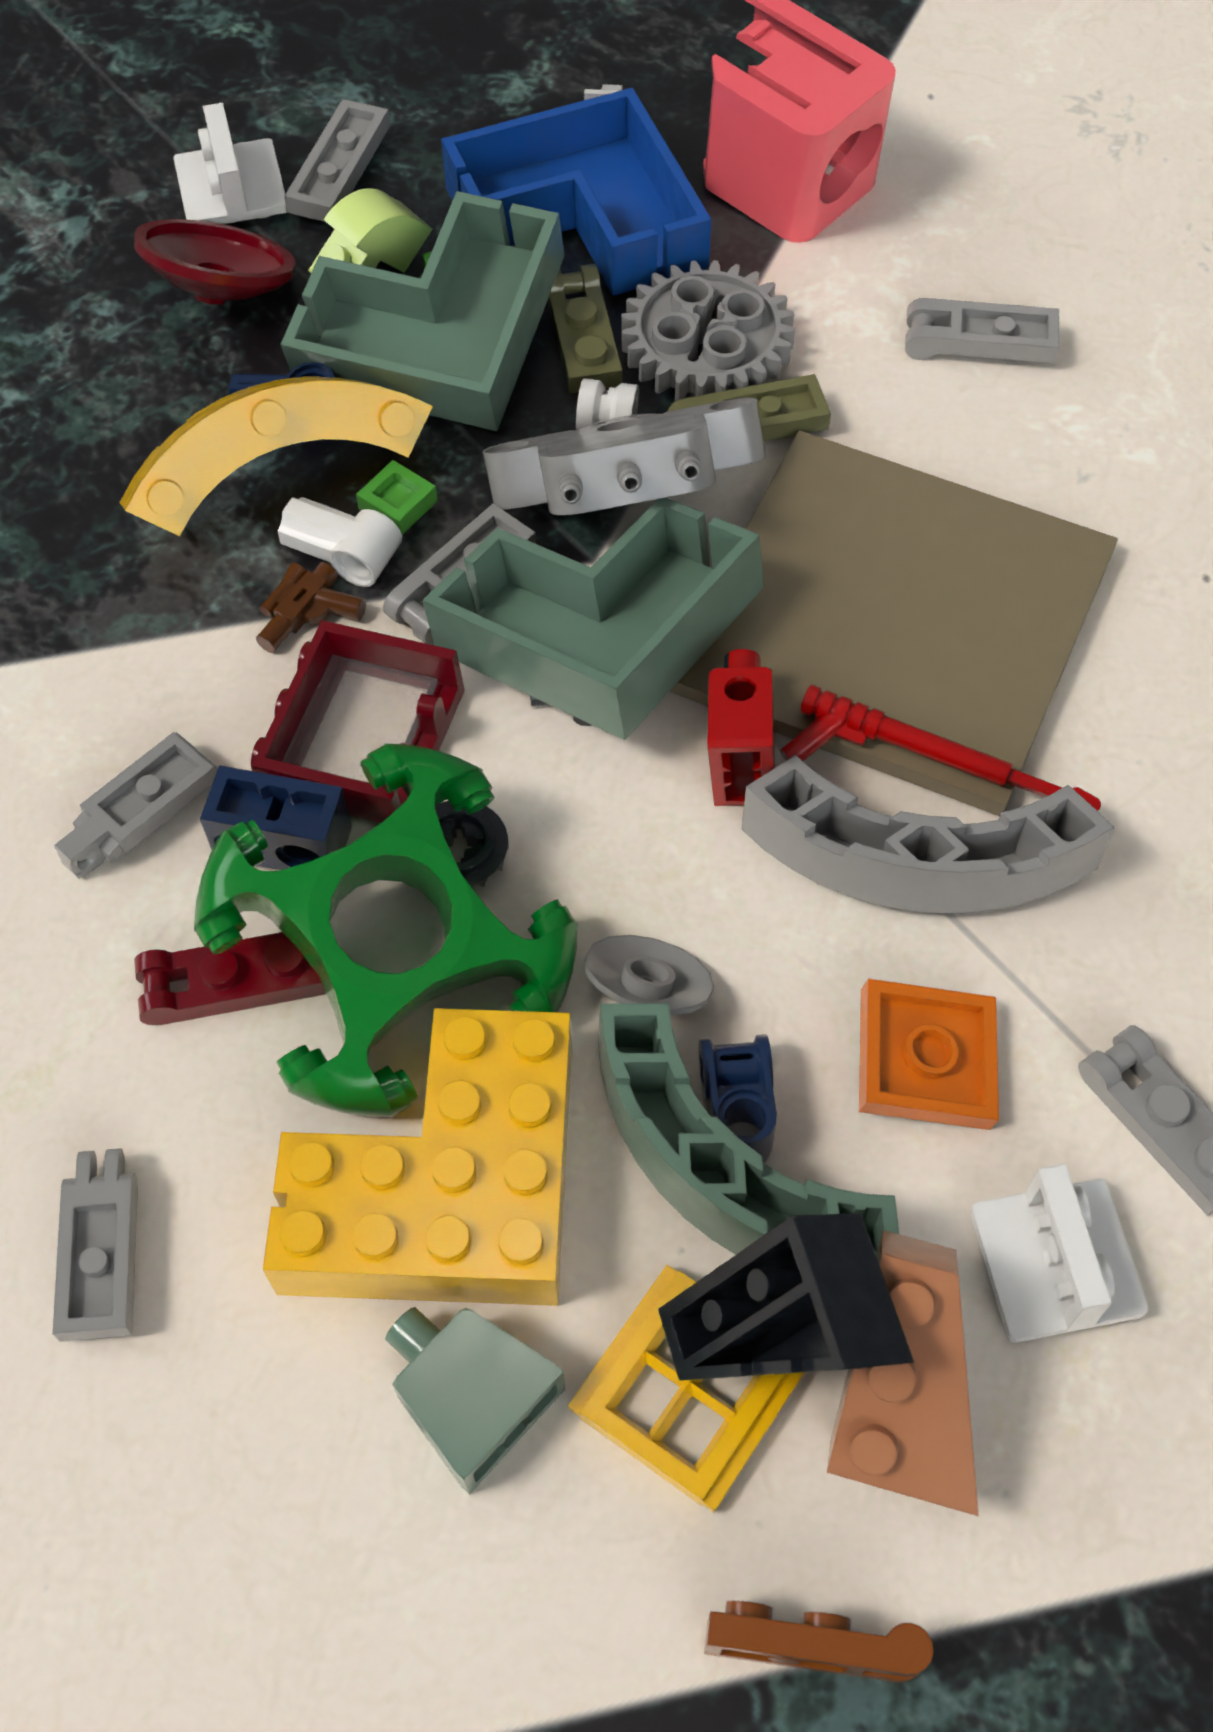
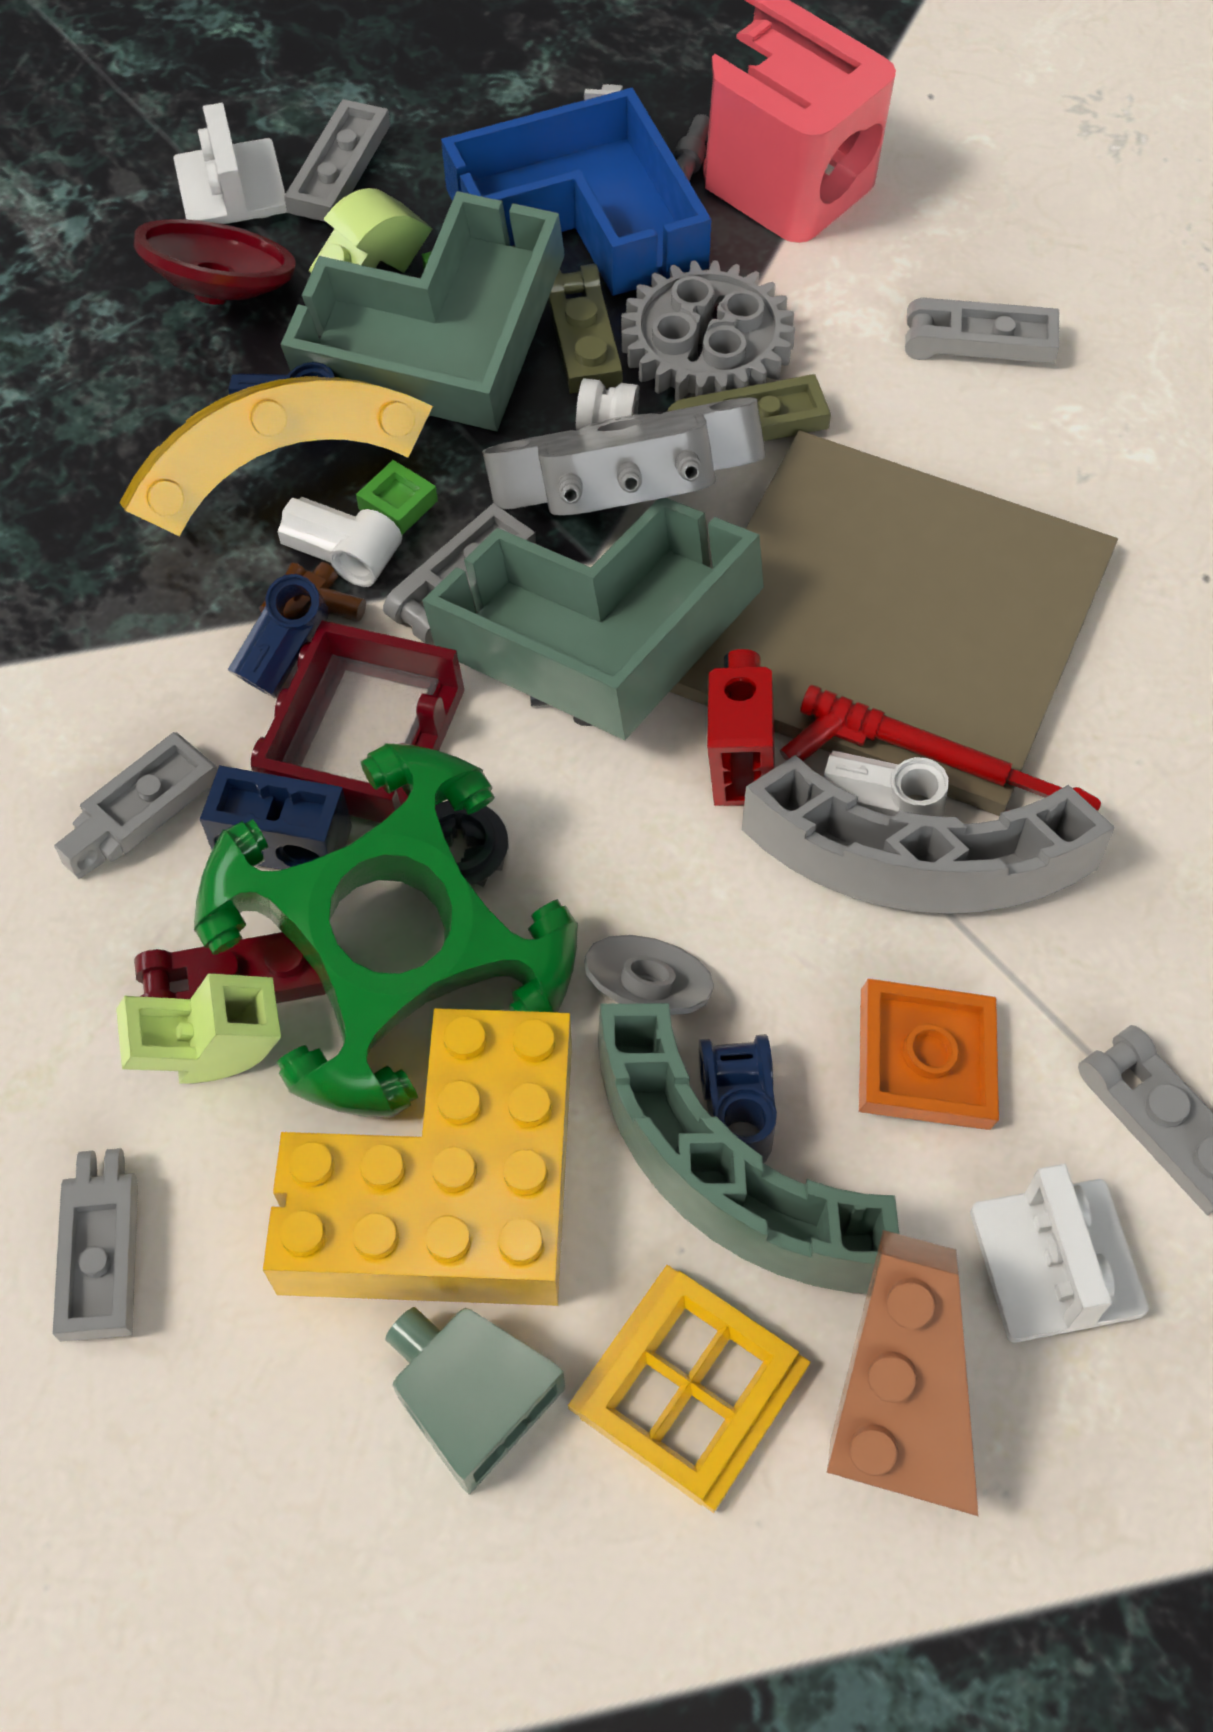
black wedge [658,1213,915,1381] -> none
dark orange plate [704,1601,934,1683] -> none
none -> yellowish green brick [116,973,281,1083]
none -> dark blue piece [228,574,328,698]
none -> flat silver bar [673,114,709,181]
none -> white piece [824,751,948,817]

